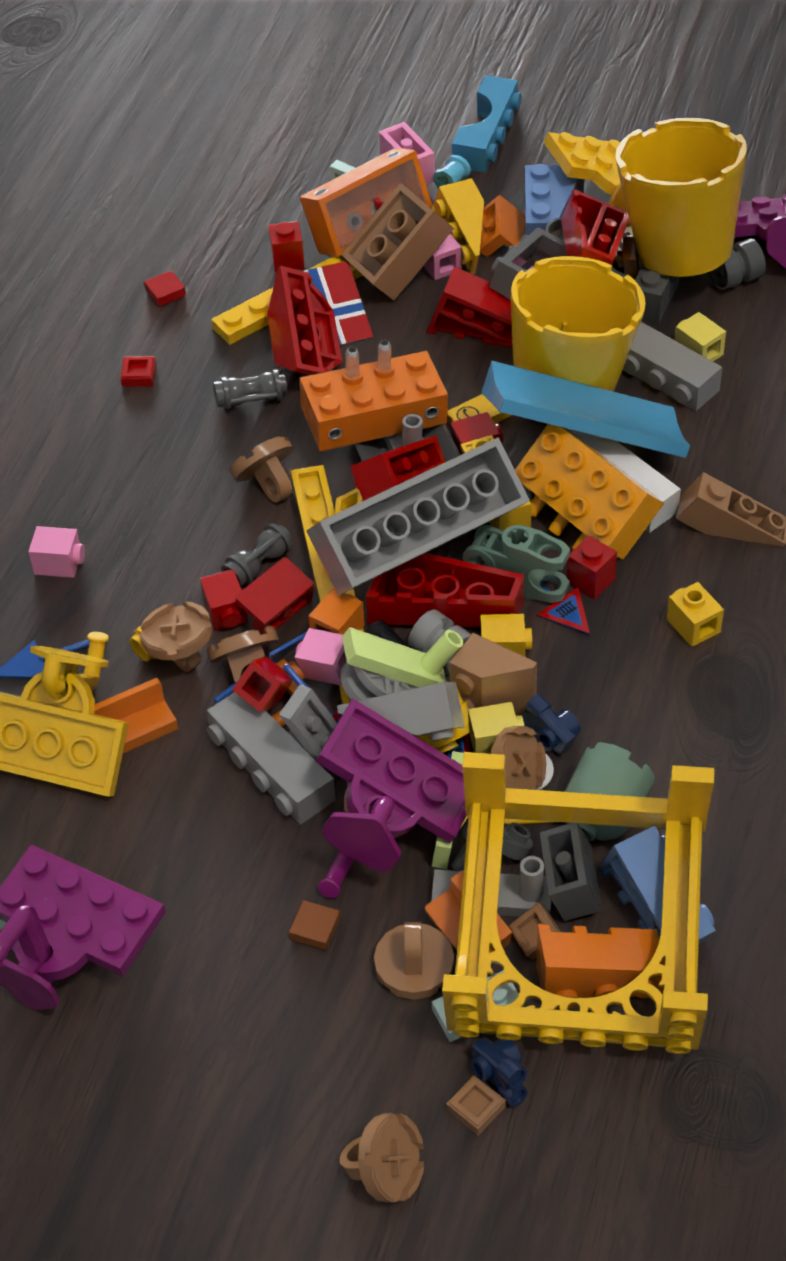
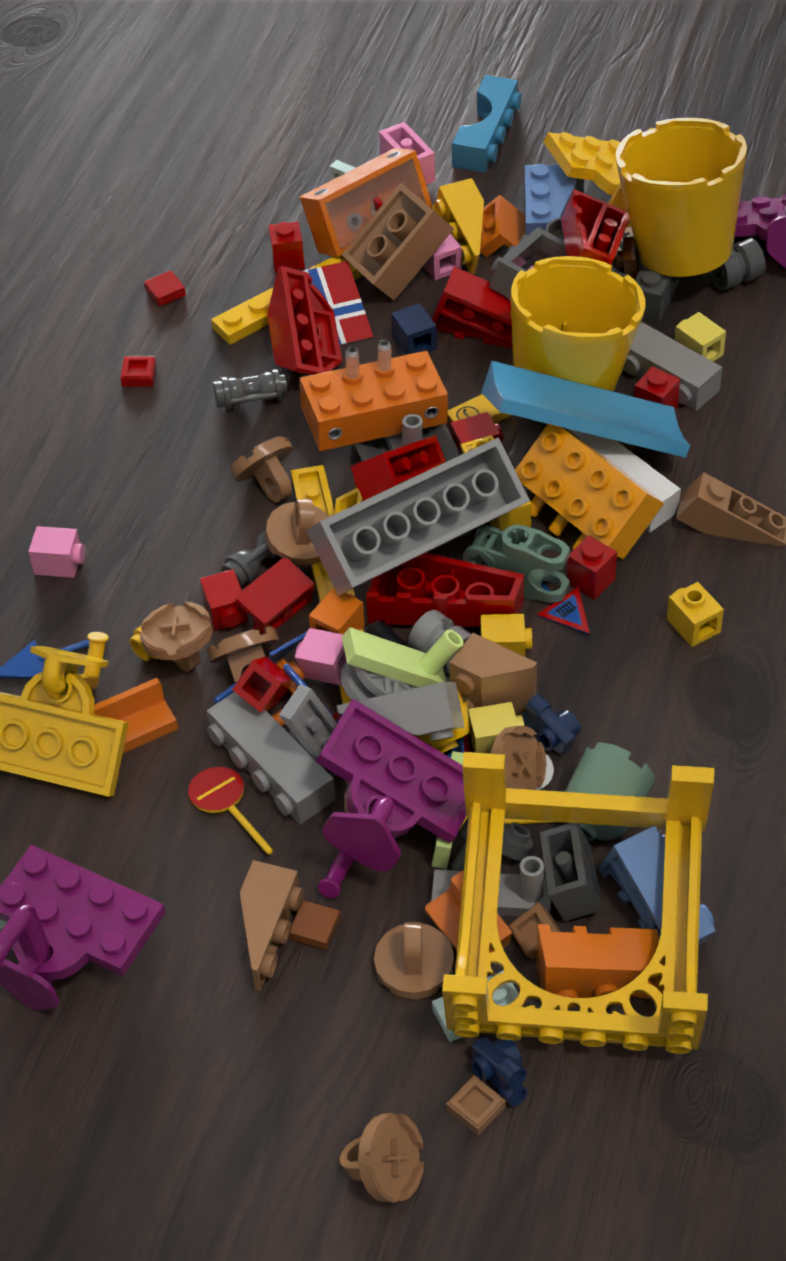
medium azure bush [433,155,471,189] -> none
none -> red piece [188,767,273,855]
none -> medium nougat slope [240,860,304,991]
none -> medium nougat tile [265,499,329,566]
none -> dark blue brick [391,303,437,355]
none -> red brick [634,366,680,410]

